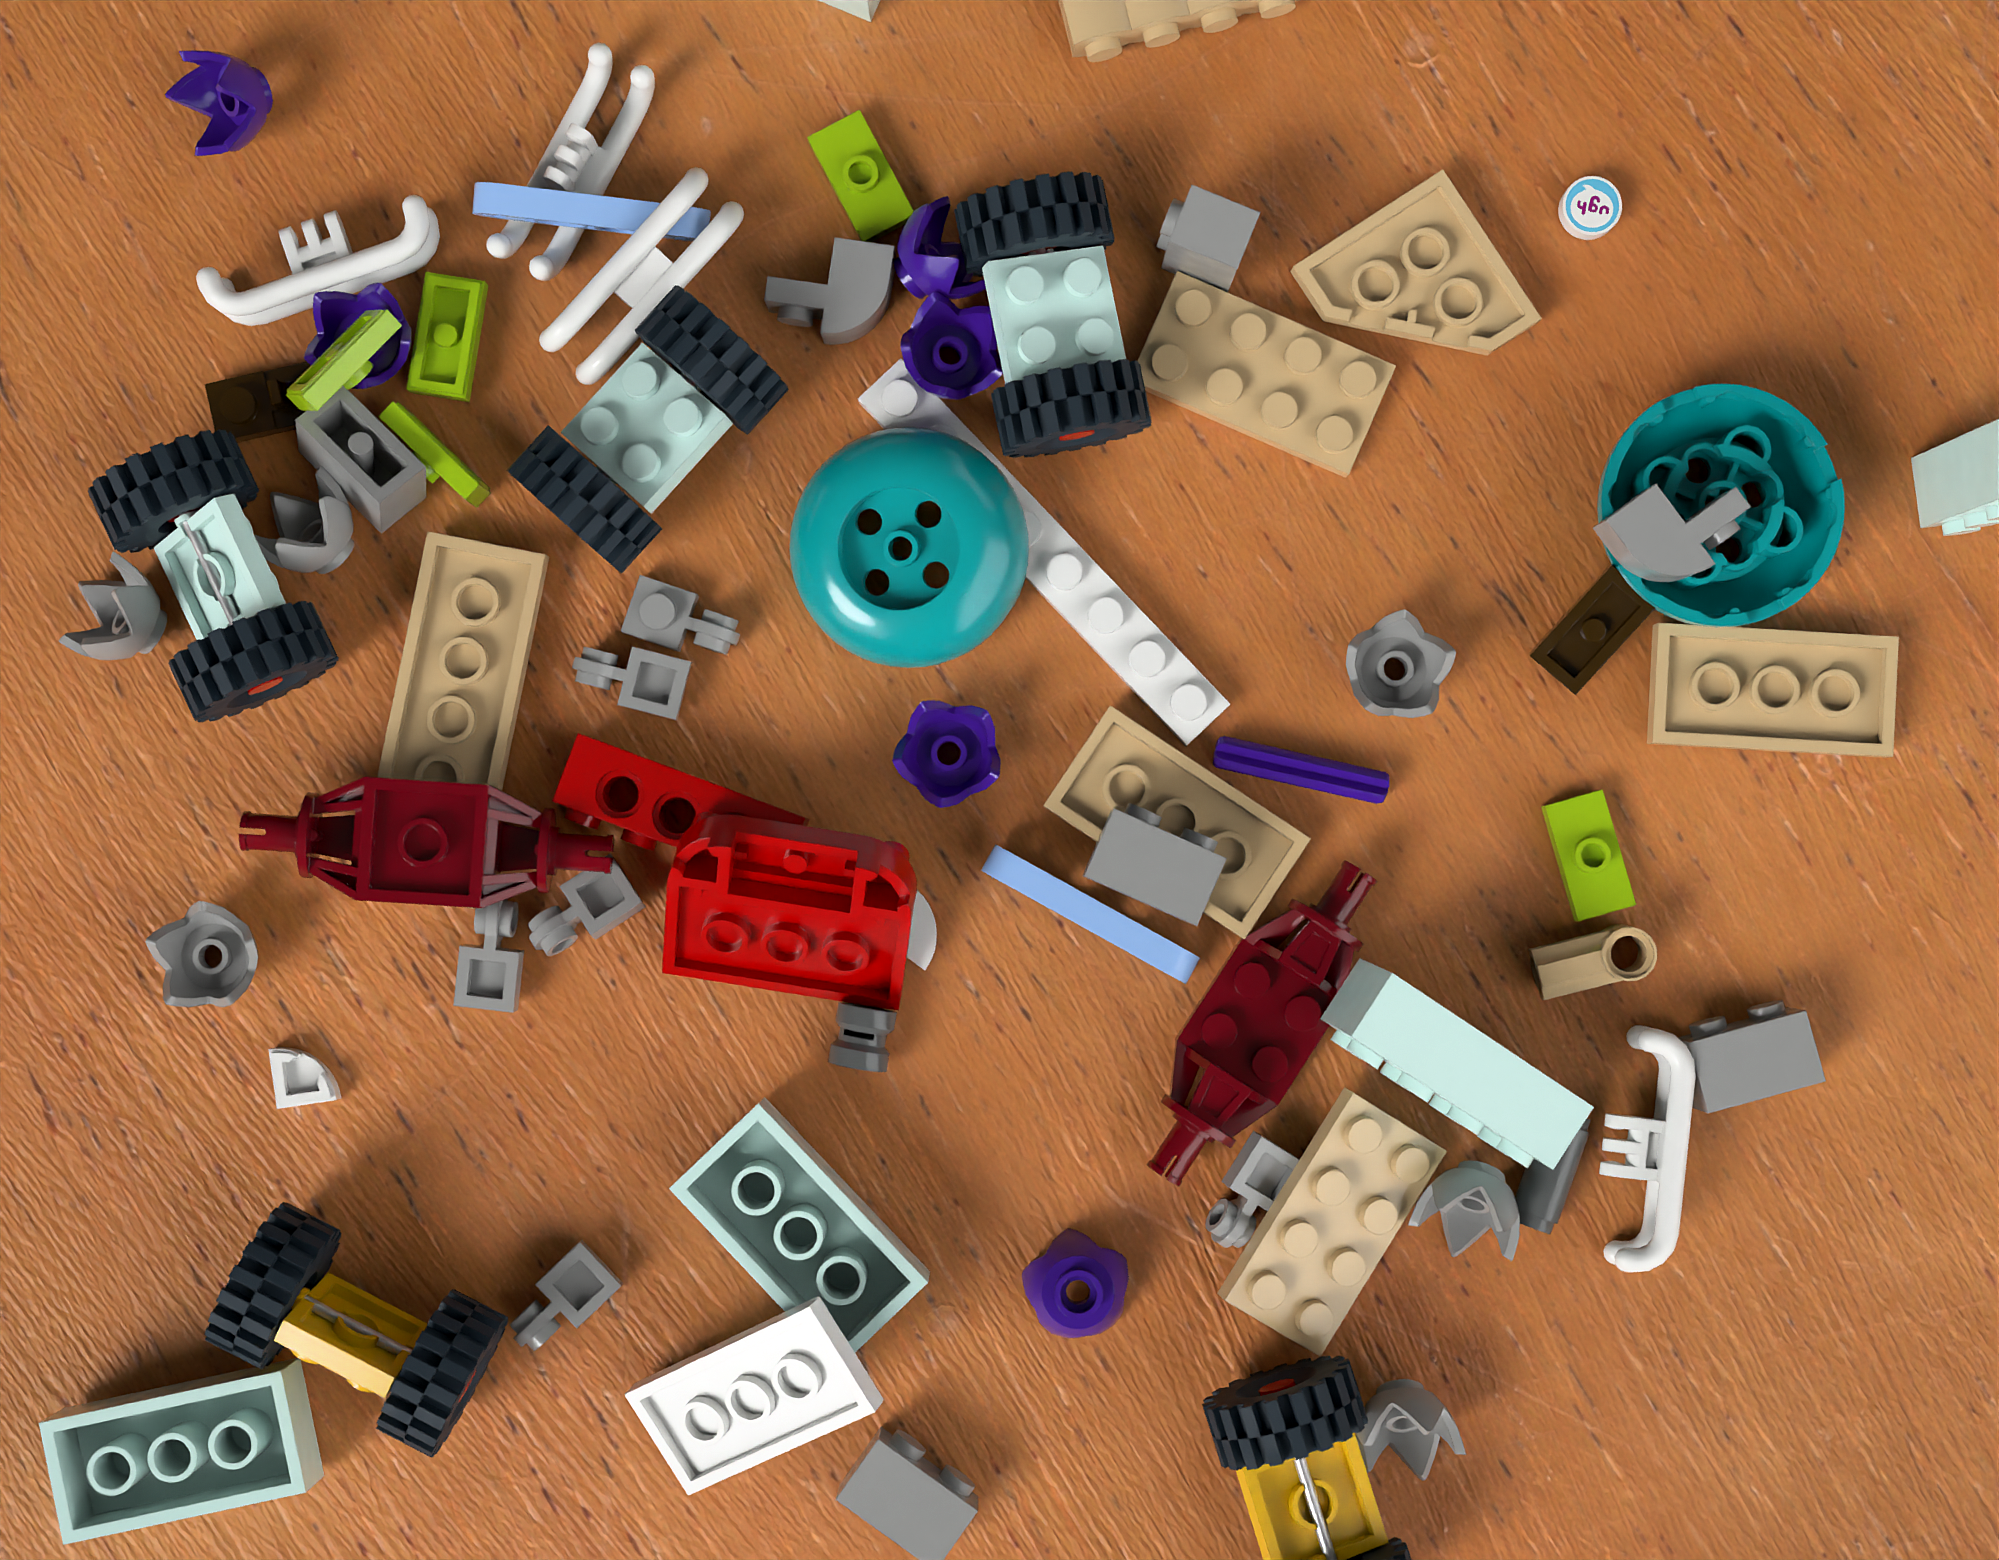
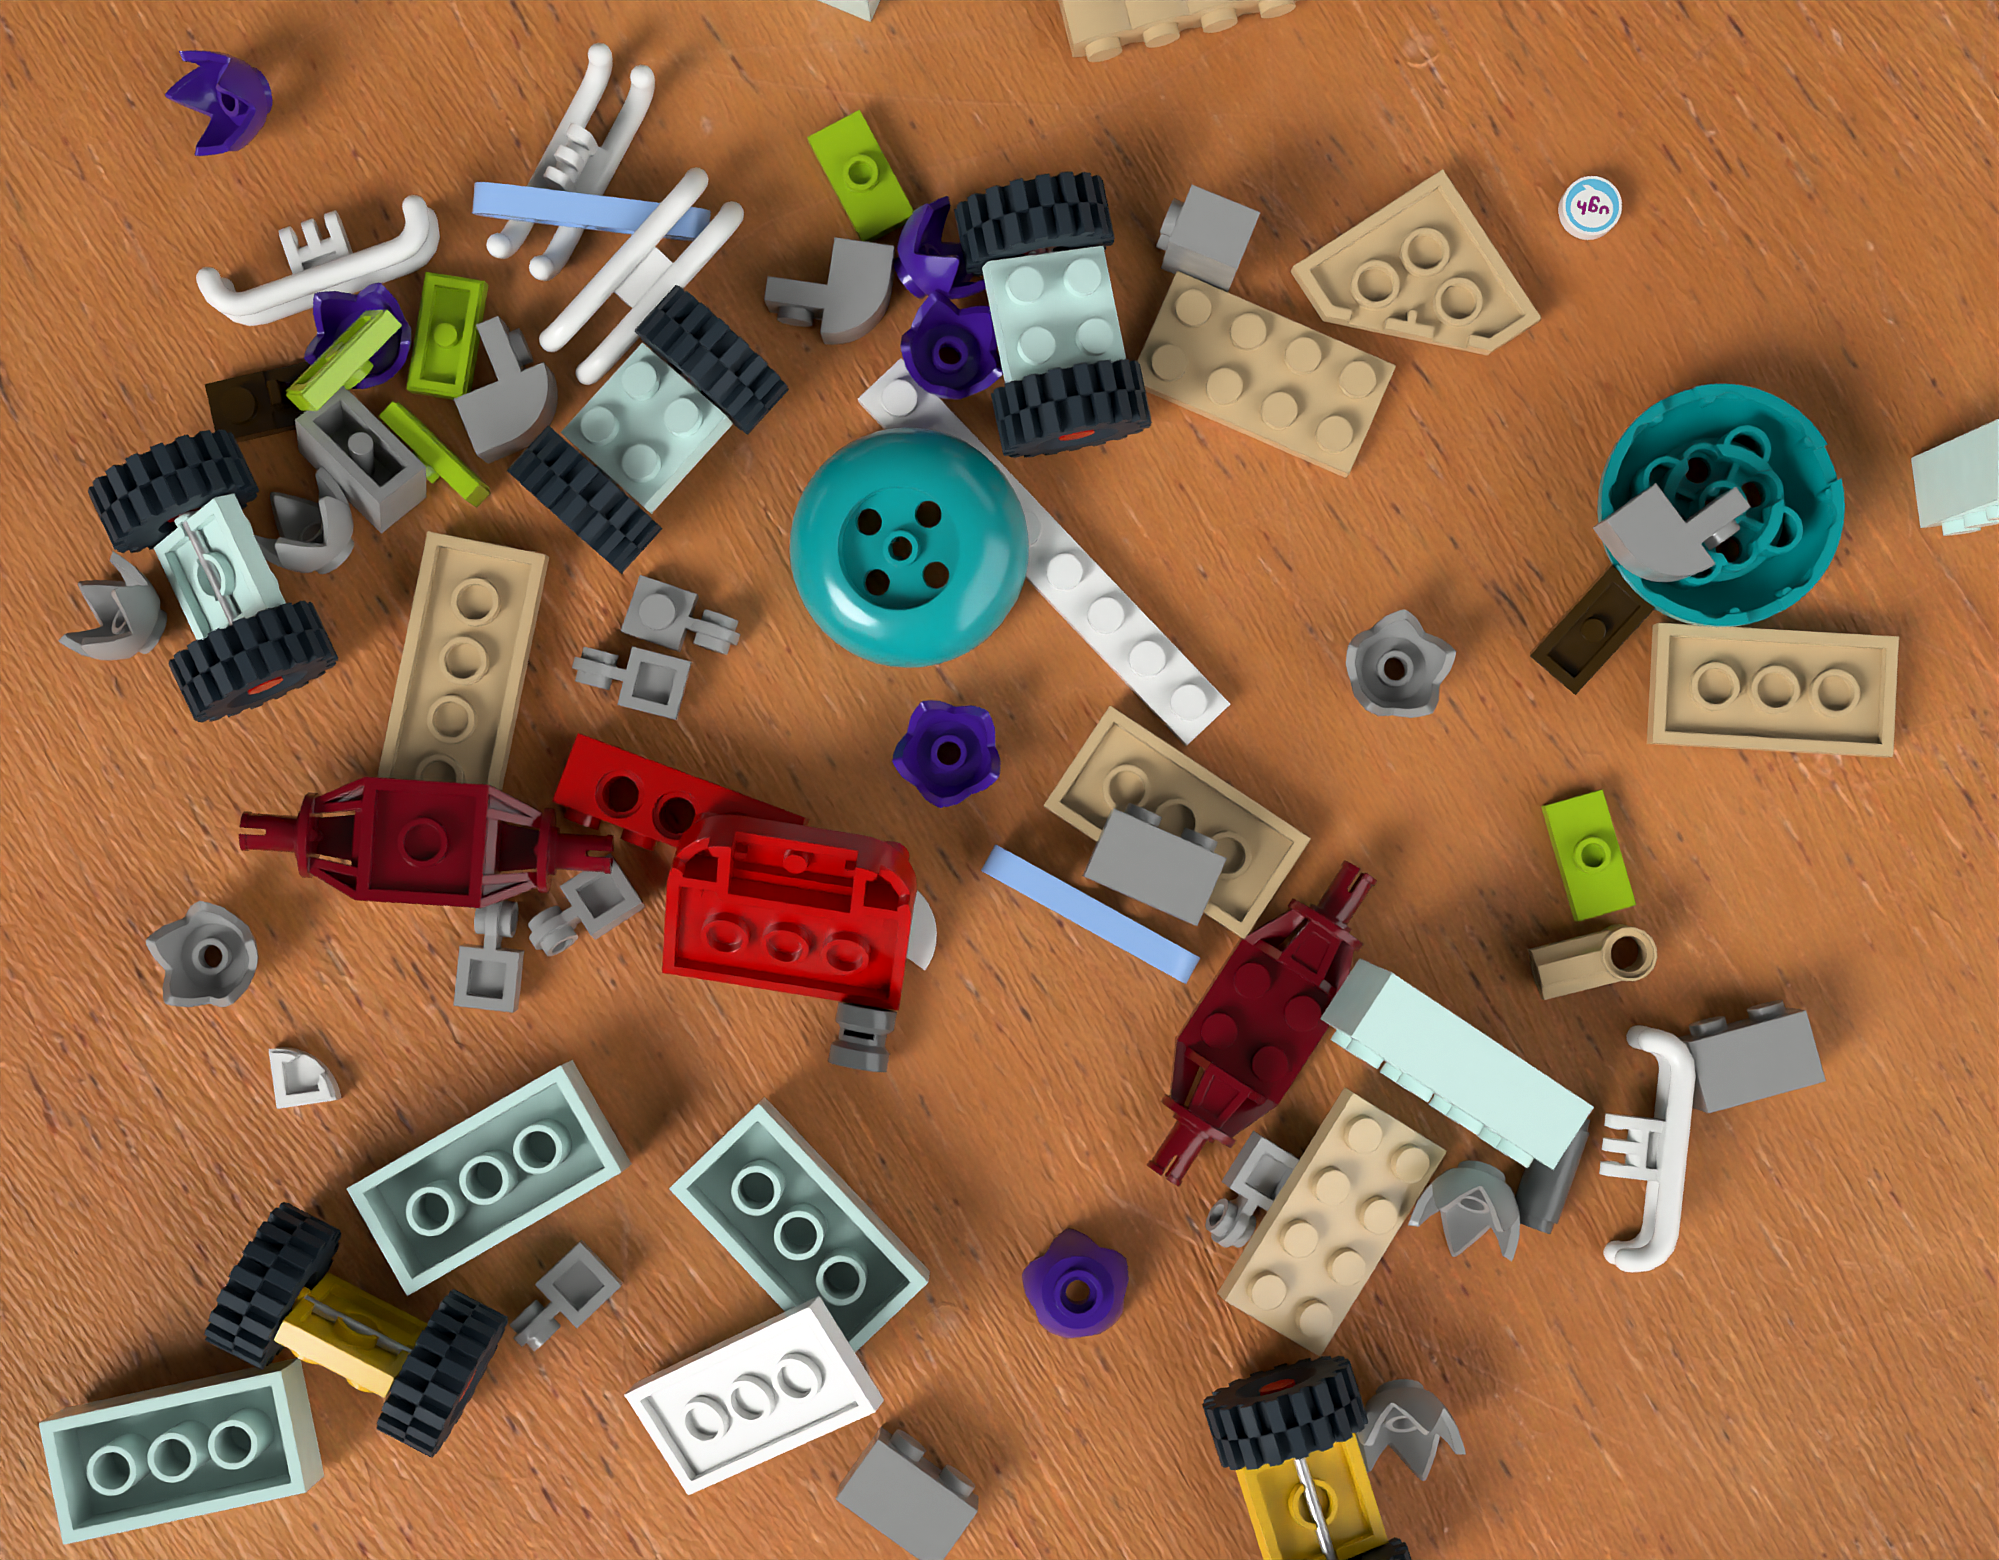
dark purple axle [1213,736,1390,804] -> none
none -> light aqua brick [346,1060,632,1296]
none -> light grey brick [454,316,558,464]

